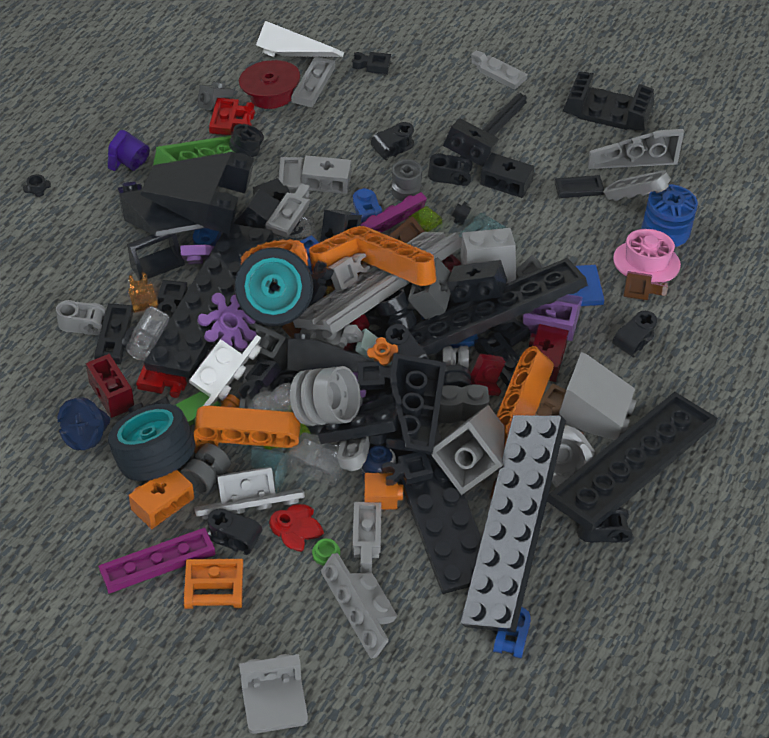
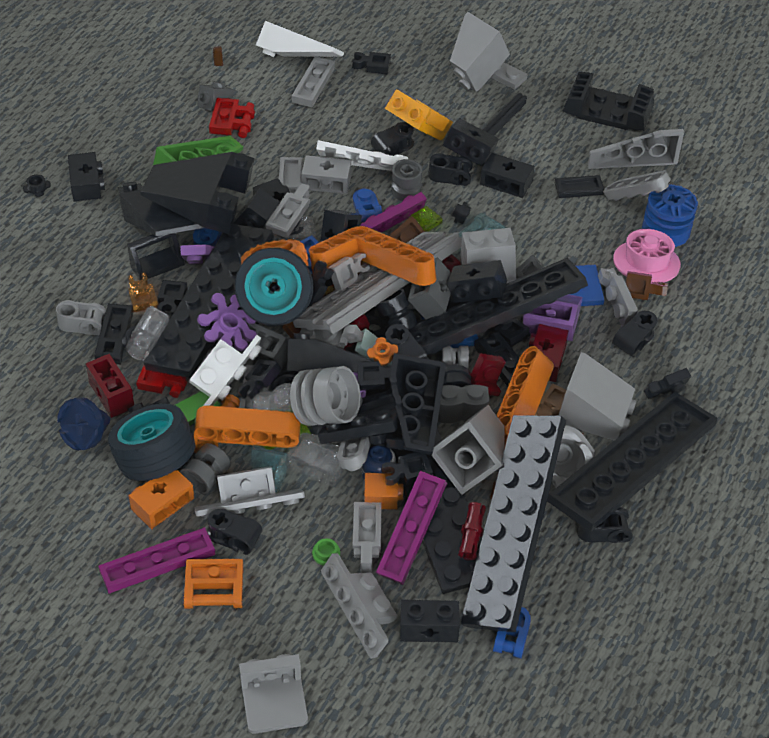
dark purple piece [108,130,150,171] -> none
black wheel [229,124,264,157] -> none
dark red piece [239,60,300,109] -> none
red plate [269,504,324,552] -> none
none -> black brick [68,152,105,202]
none -> reddish brown tile [213,46,223,66]
none -> white wing [316,140,408,171]
none -> magenta plate [376,471,447,585]
none -> light orange panel [385,90,453,141]
none -> black brick [400,600,460,643]
none -> light grey slope [450,12,510,92]
none -> dark red pin [458,502,486,560]
none -> light grey hinge [598,268,638,326]
none -> black plate [644,368,692,399]

